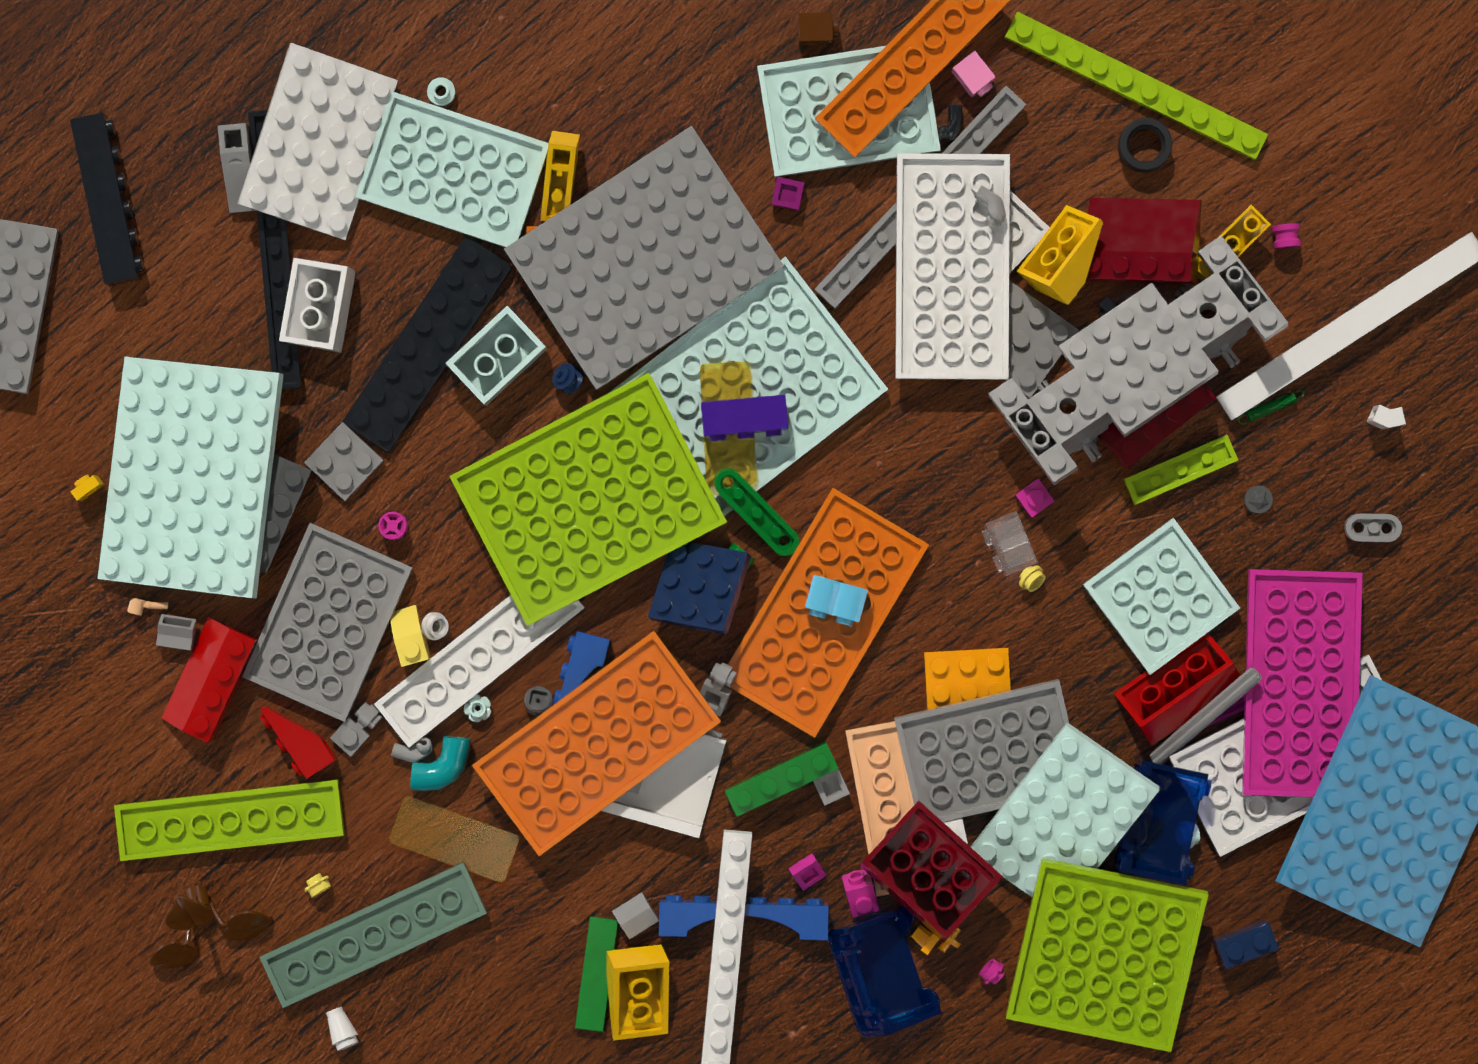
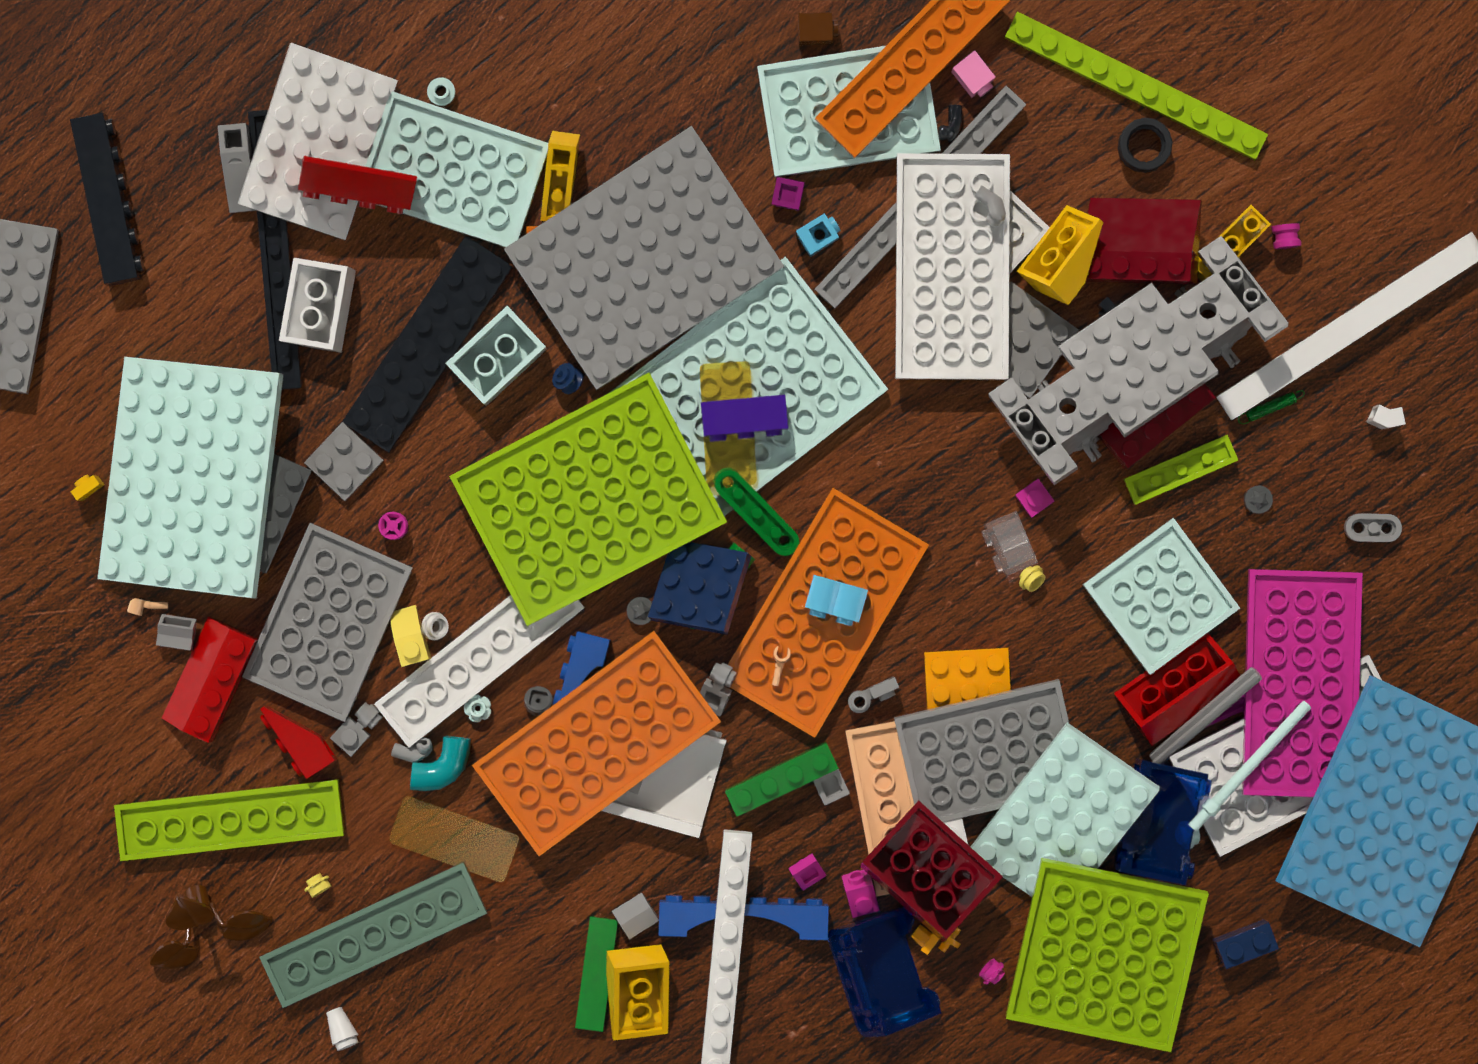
none -> red slope [298,156,417,214]
none -> dark grey tile [627,597,652,625]
none -> light nougat hand [772,646,790,686]
none -> medium azure brick [795,213,841,257]
none -> light grey plate [848,676,899,713]
none -> light aqua bar [1188,700,1312,832]

